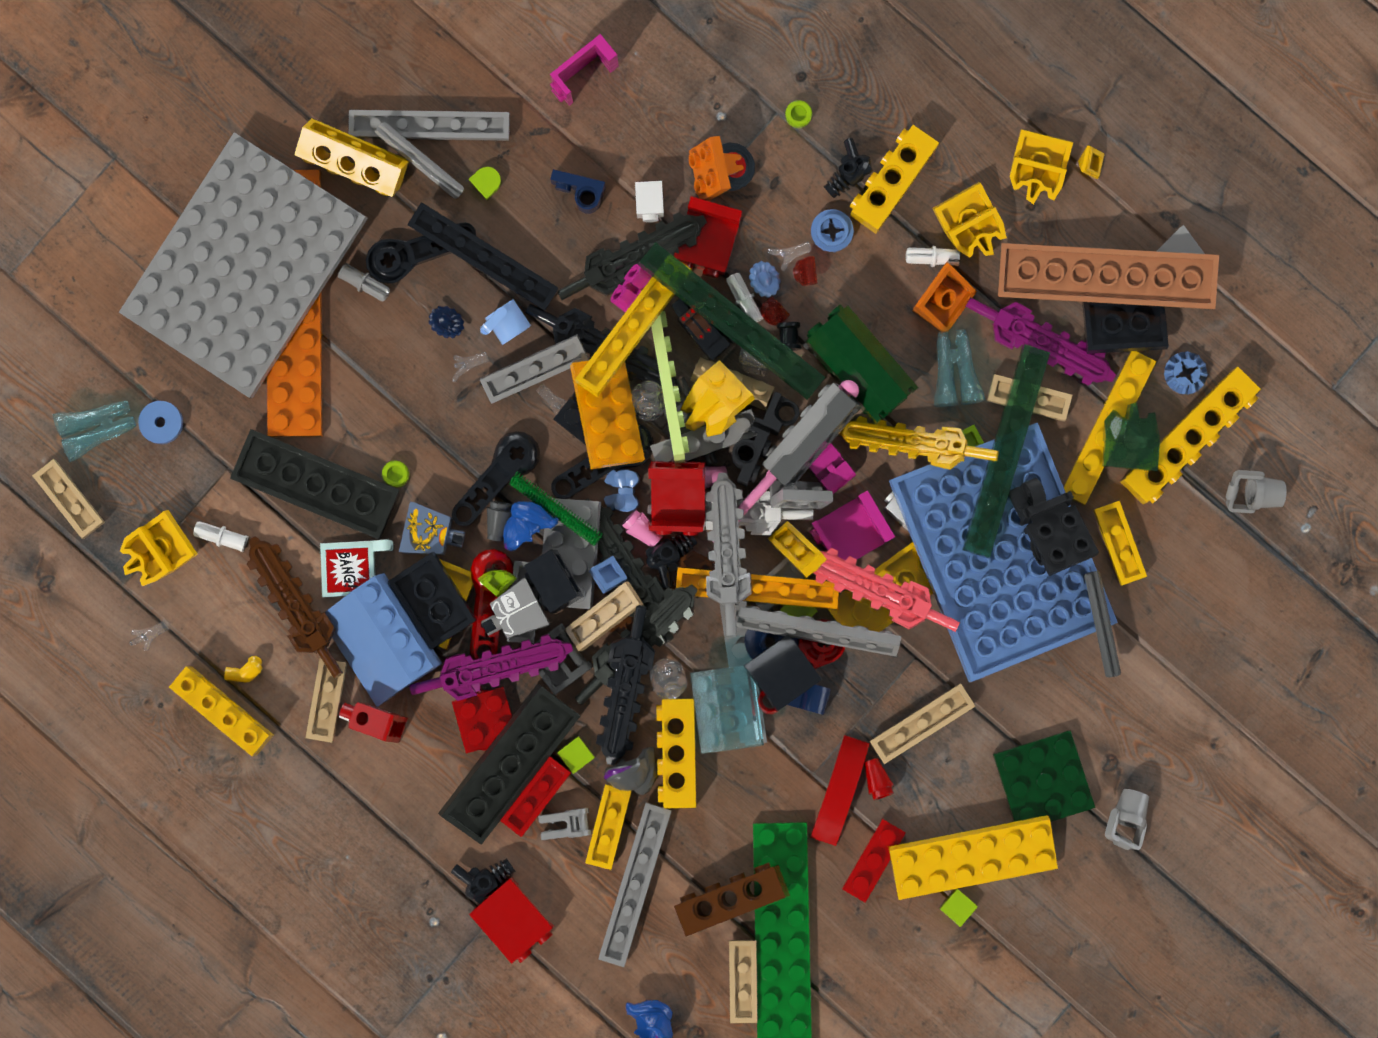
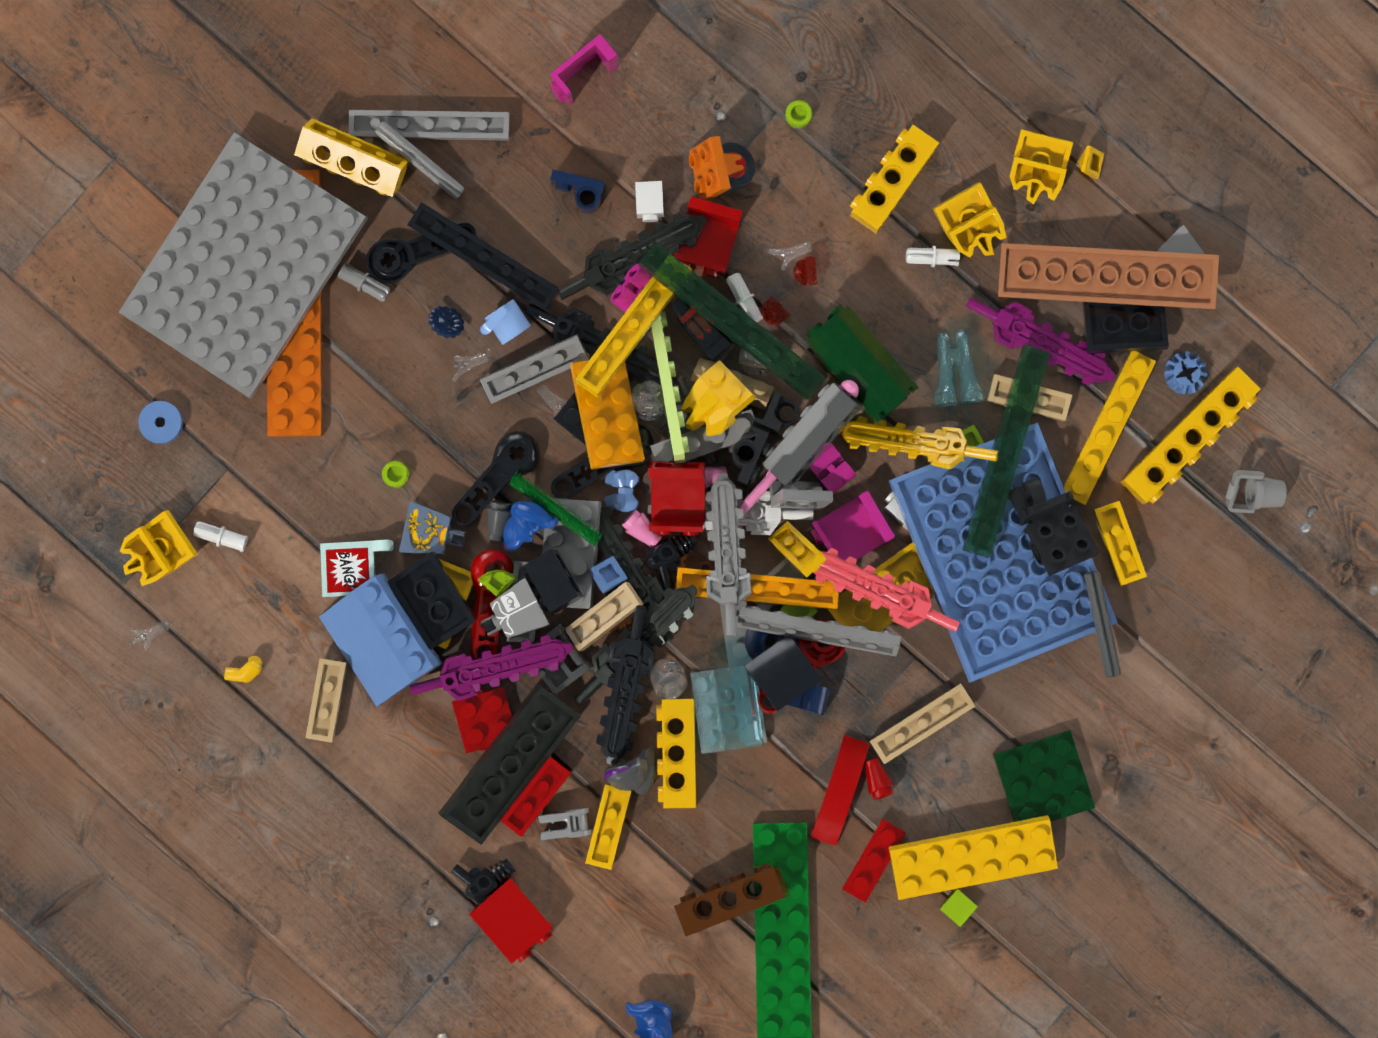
tan plate [32,459,105,539] -> none
clear light blue piece [52,400,137,462] -> none
yellow brick [169,666,274,756] -> none
pearl dark grey plate [230,429,400,540] -> none
reddish brown bar [247,536,343,679] -> none
red torso [339,702,408,743] -> none
lime tile [469,167,501,200] -> none
lime tile [557,736,595,774] -> none
light grey plate [598,802,672,967] -> none
tan plate [729,940,757,1023] -> none
medium blue piece [749,261,781,298] -> none
black bush [776,322,802,352] -> none
medium blue gear [811,209,854,253] -> none
black piece [823,138,873,198] -> none
orange slope [912,262,977,334] -> none
clear green plate [1102,402,1160,472] -> none
light grey piece [1105,789,1149,850] -> none

